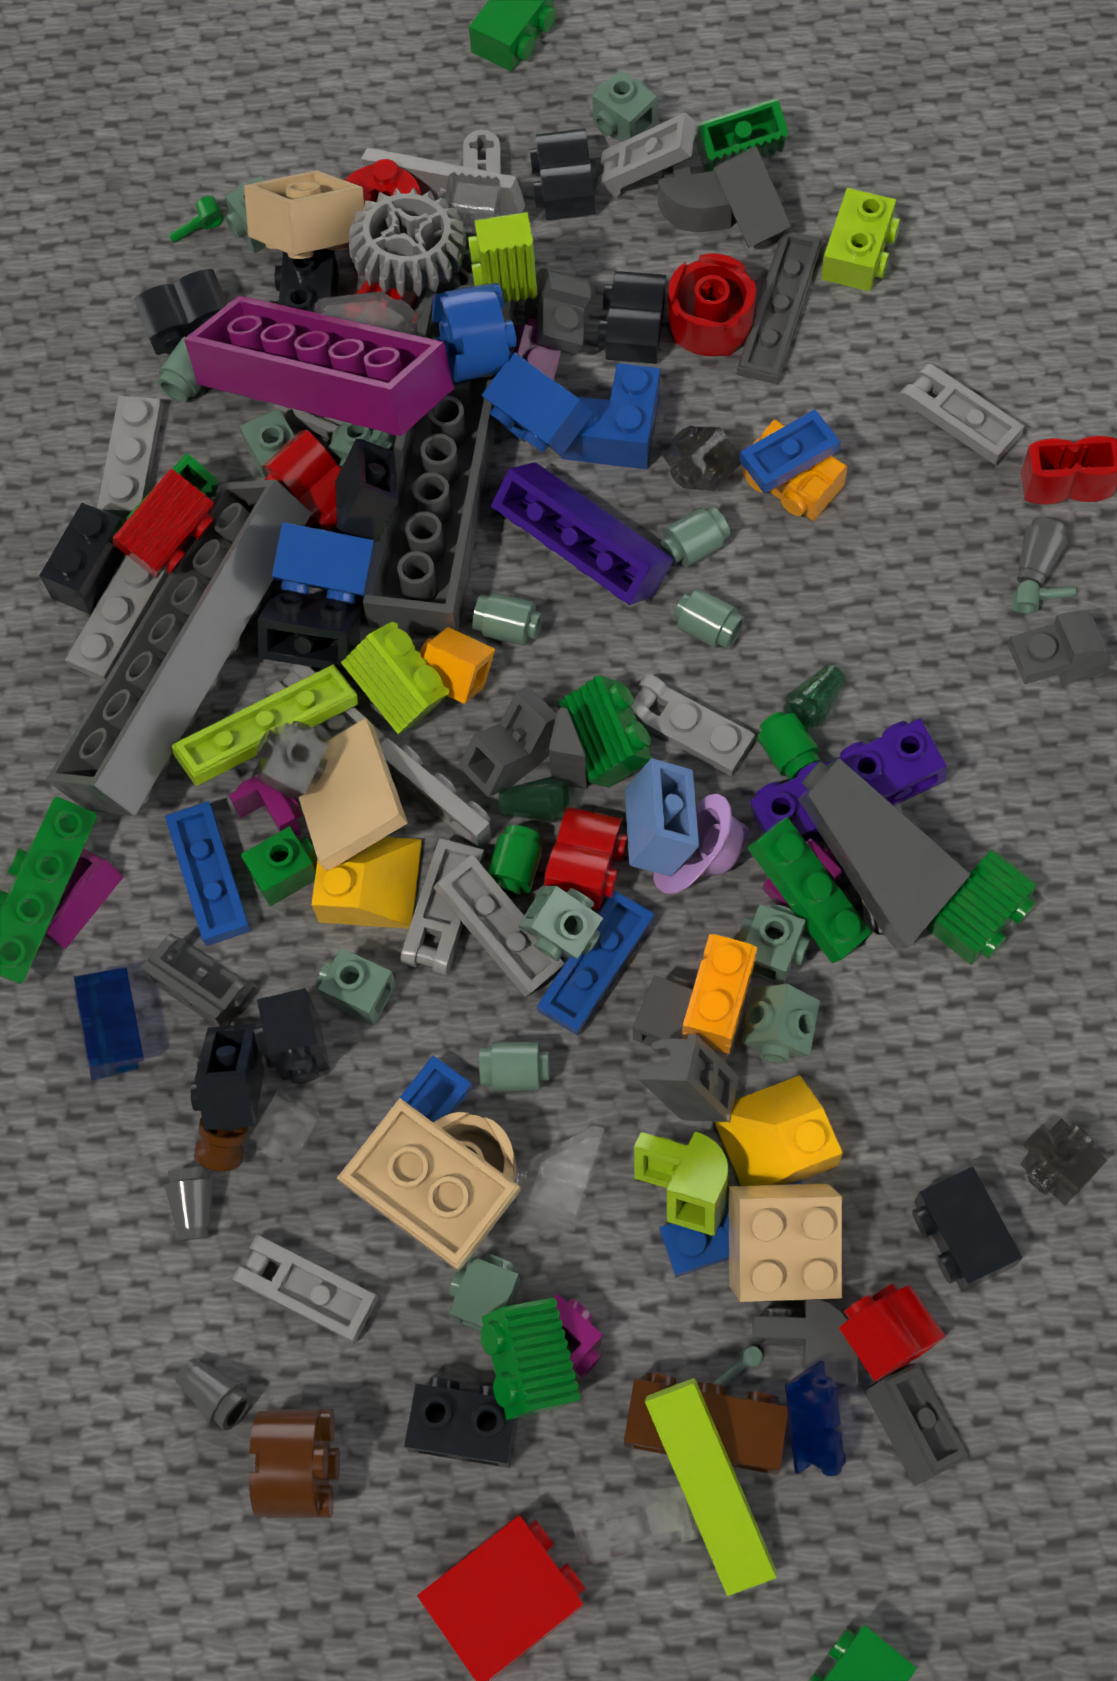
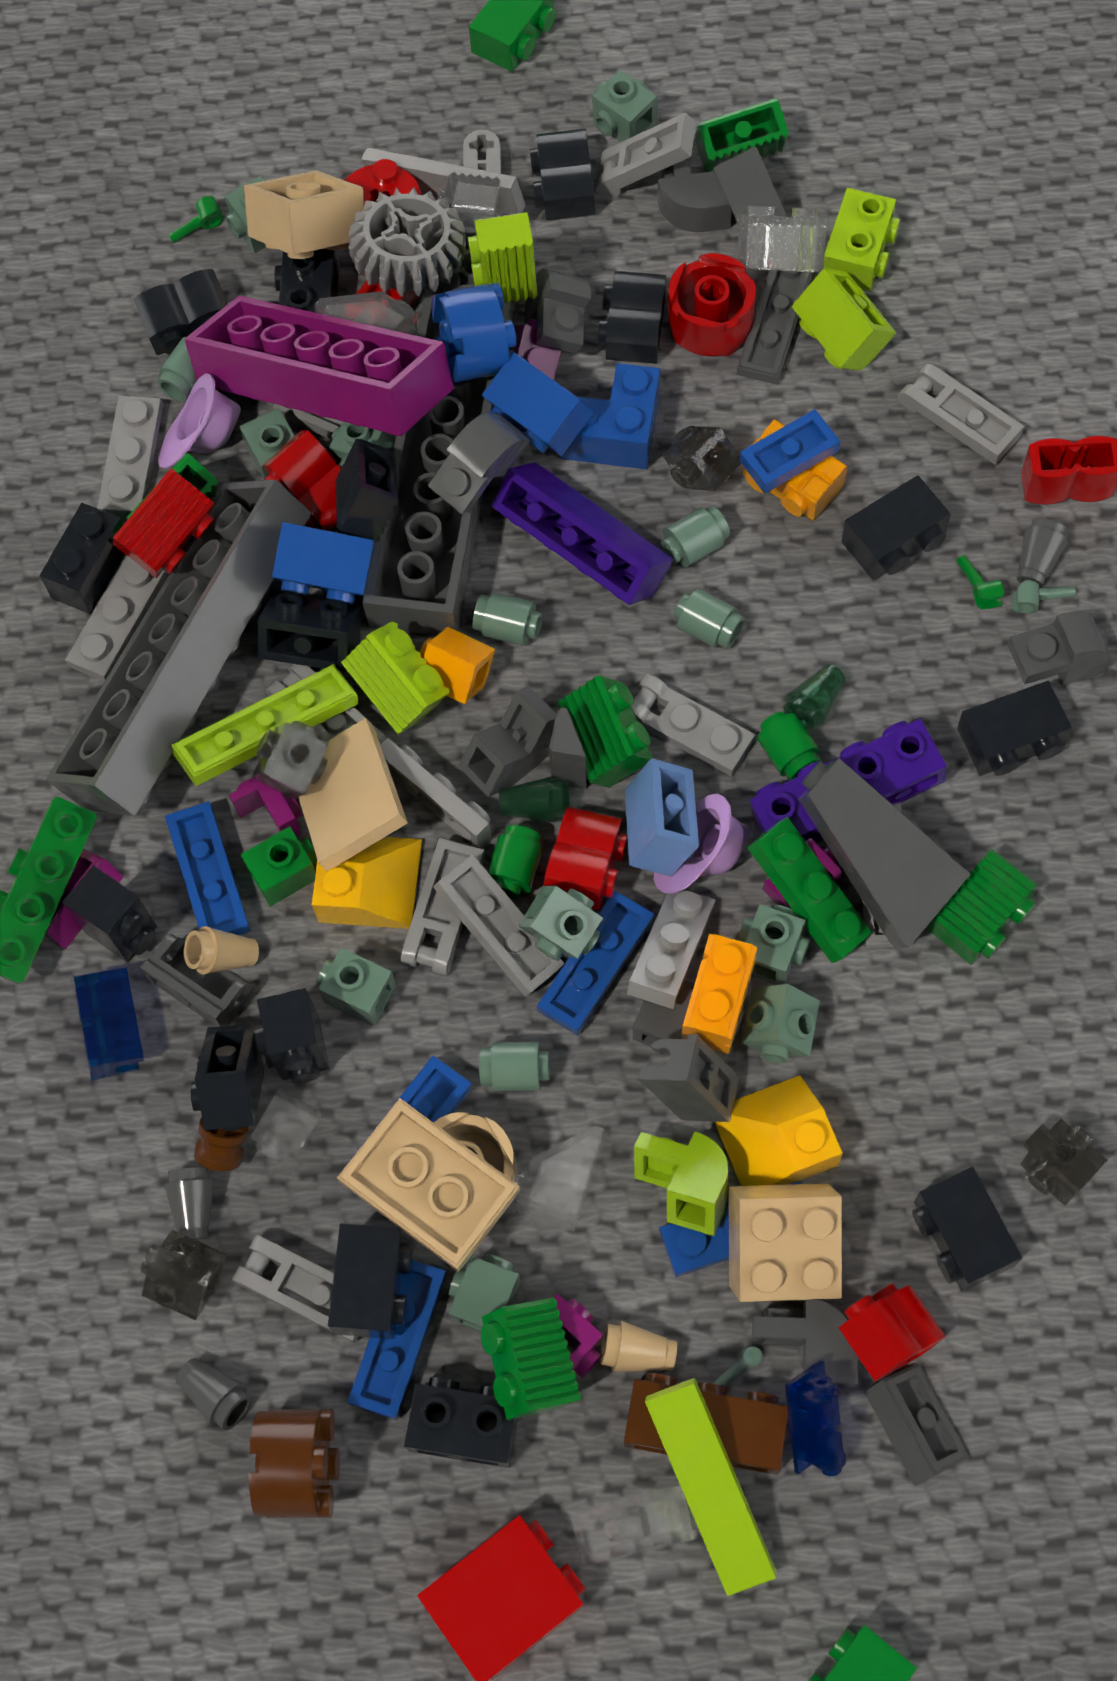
none -> black piece [62,865,157,963]
none -> clear smoke brick [141,1229,226,1320]
none -> lavender piece [158,373,241,469]
none -> tan cone [184,926,259,974]
none -> black piece [328,1223,413,1339]
none -> blue plate [347,1260,447,1421]
none -> dark grey brick [428,412,531,514]
none -> tan cone [600,1320,677,1372]
none -> light grey plate [627,890,716,1009]
none -> clear brick [737,206,827,272]
none -> lime brick [791,268,896,371]
none -> black brick [841,475,951,581]
none -> green hand [956,555,1004,610]
none -> black piece [957,680,1072,776]

